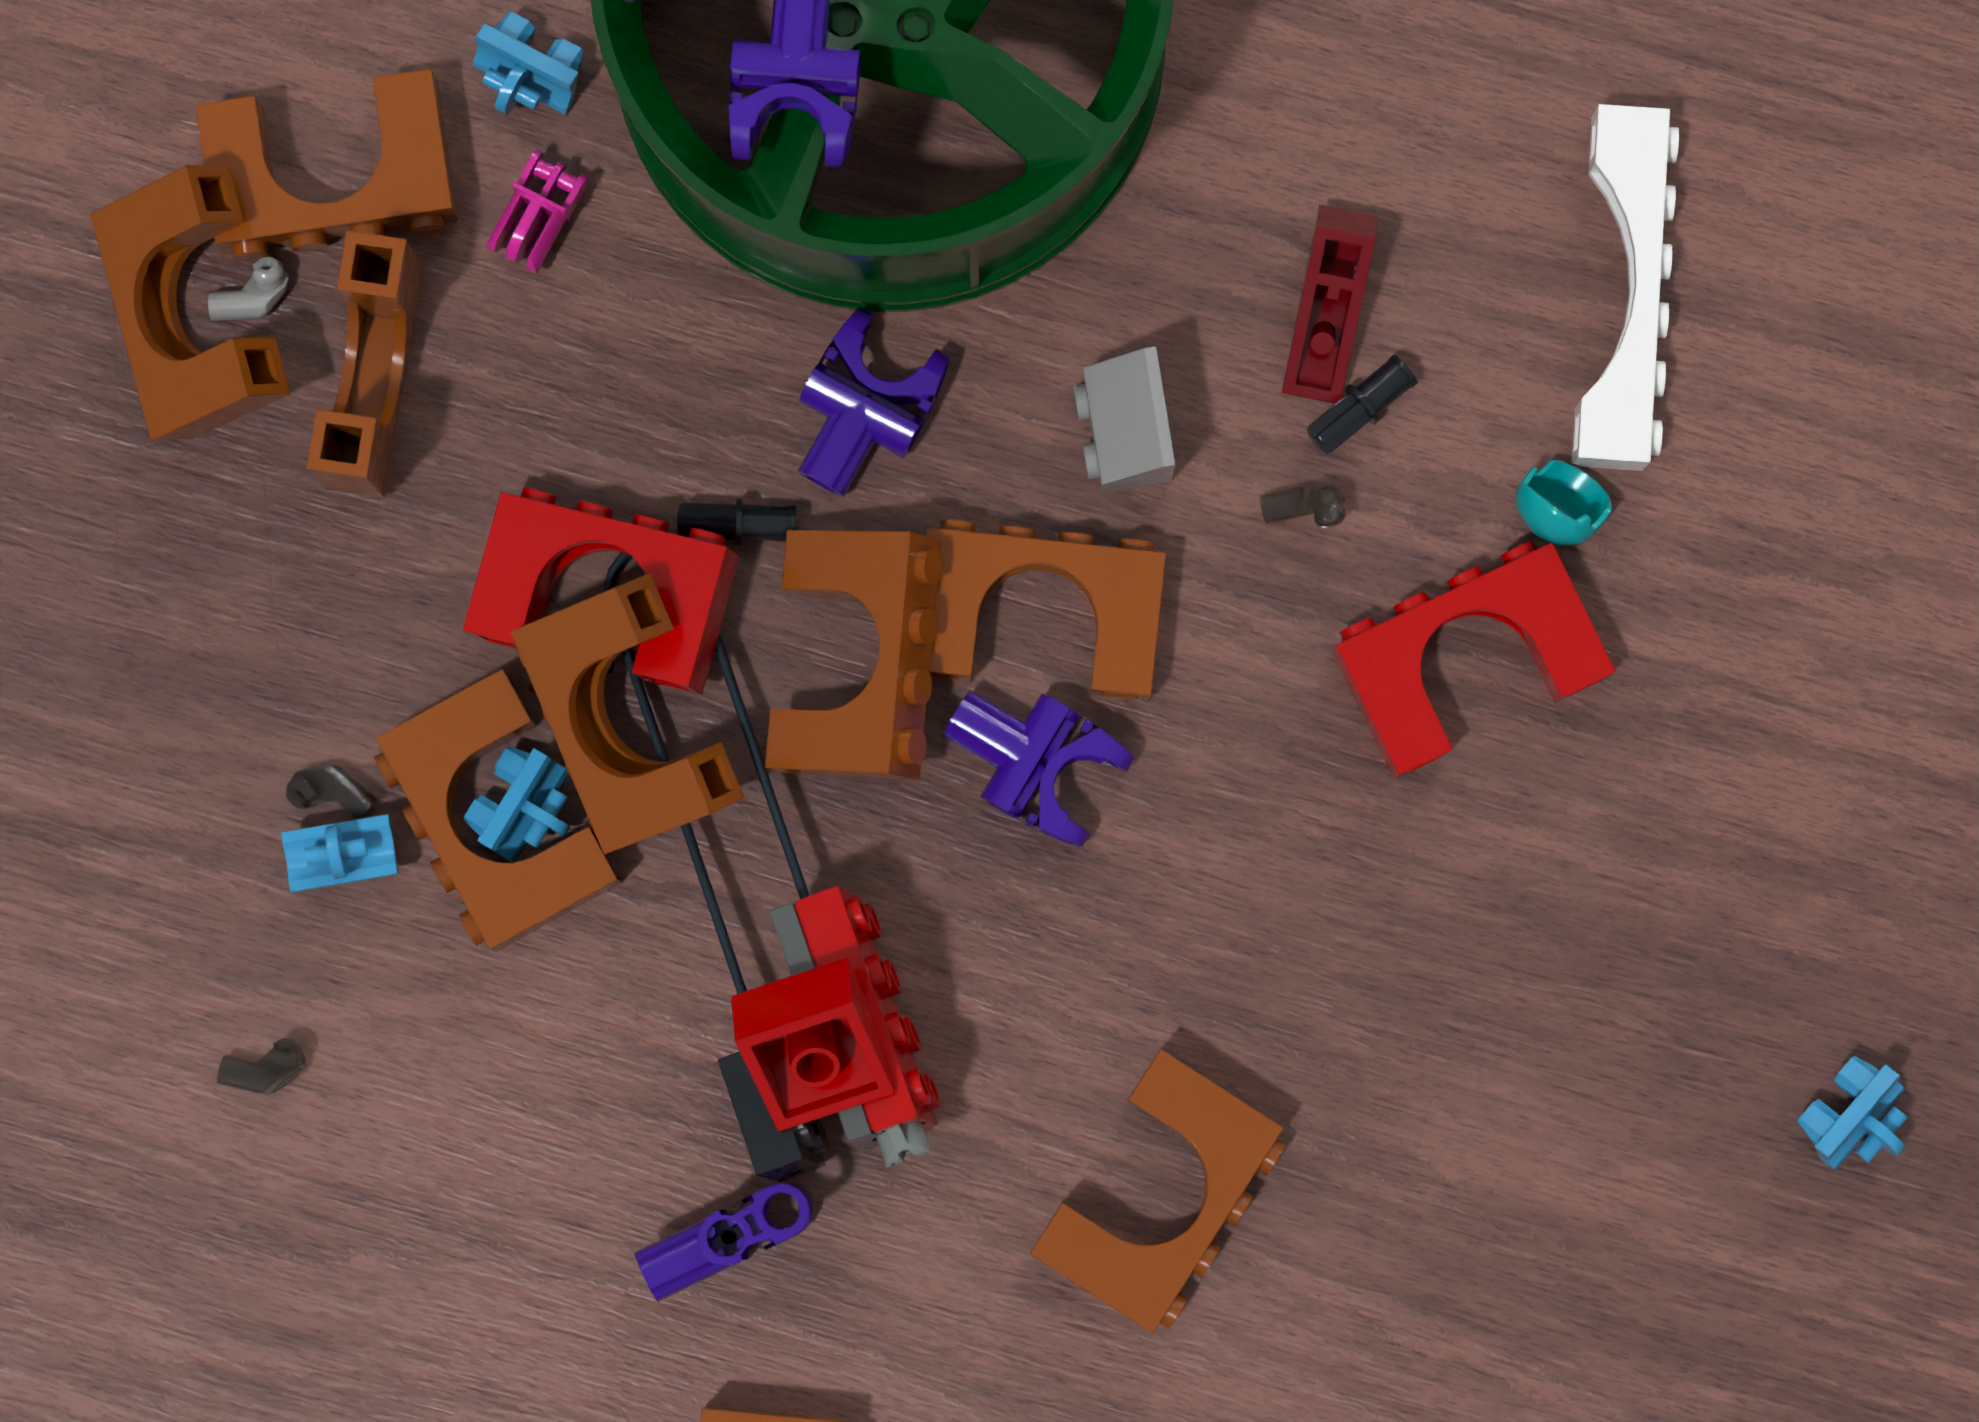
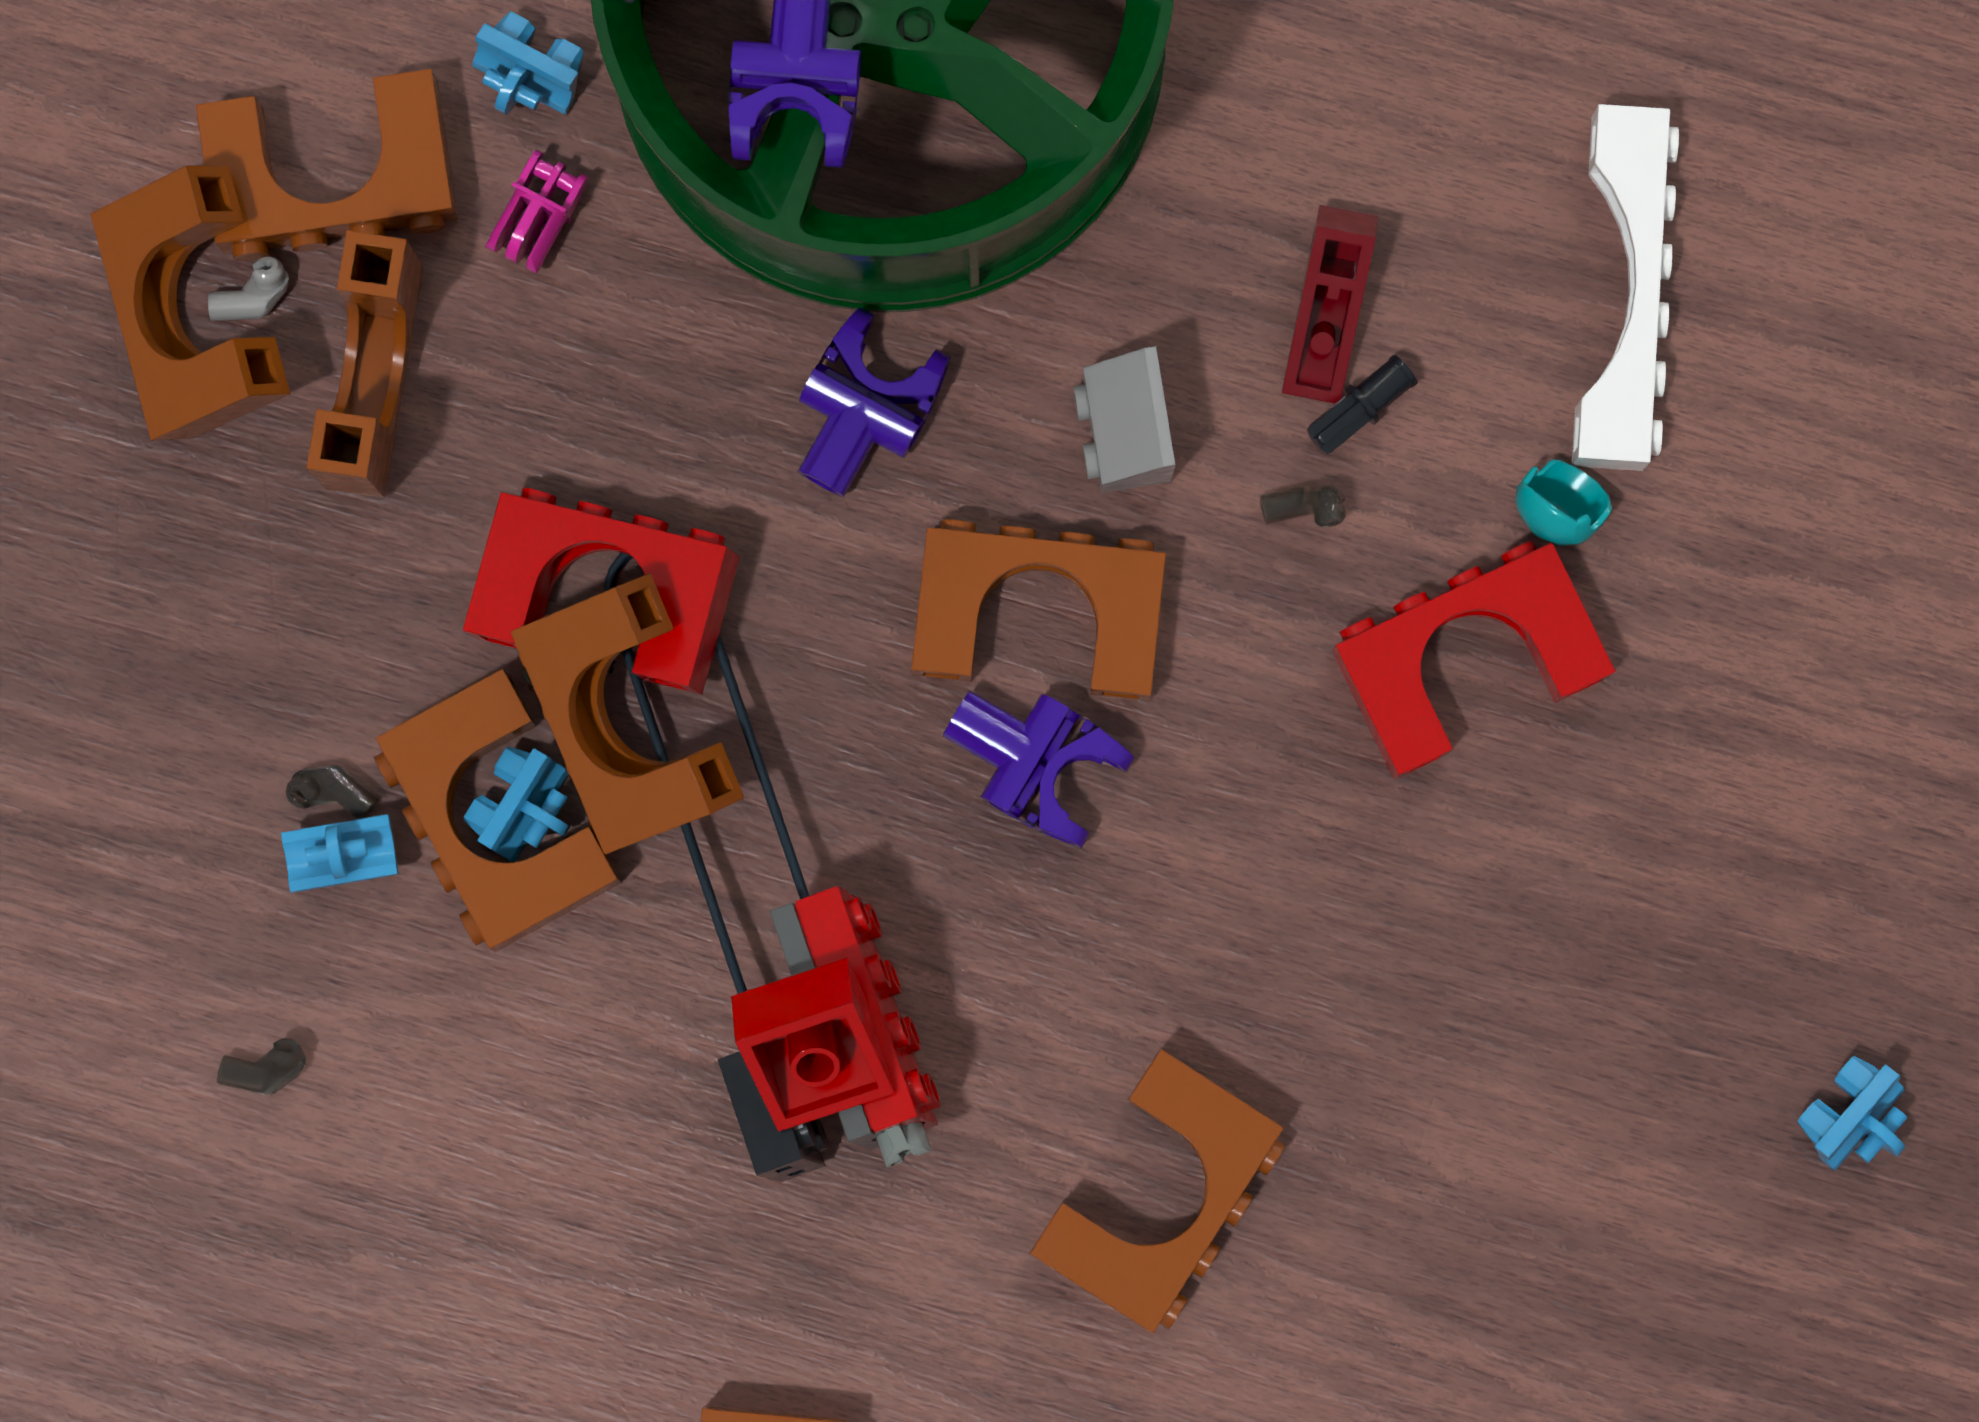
dark purple connector [634,1183,813,1302] -> none
black axle [677,498,796,546] -> none
dark orange arch [765,530,943,780] -> none

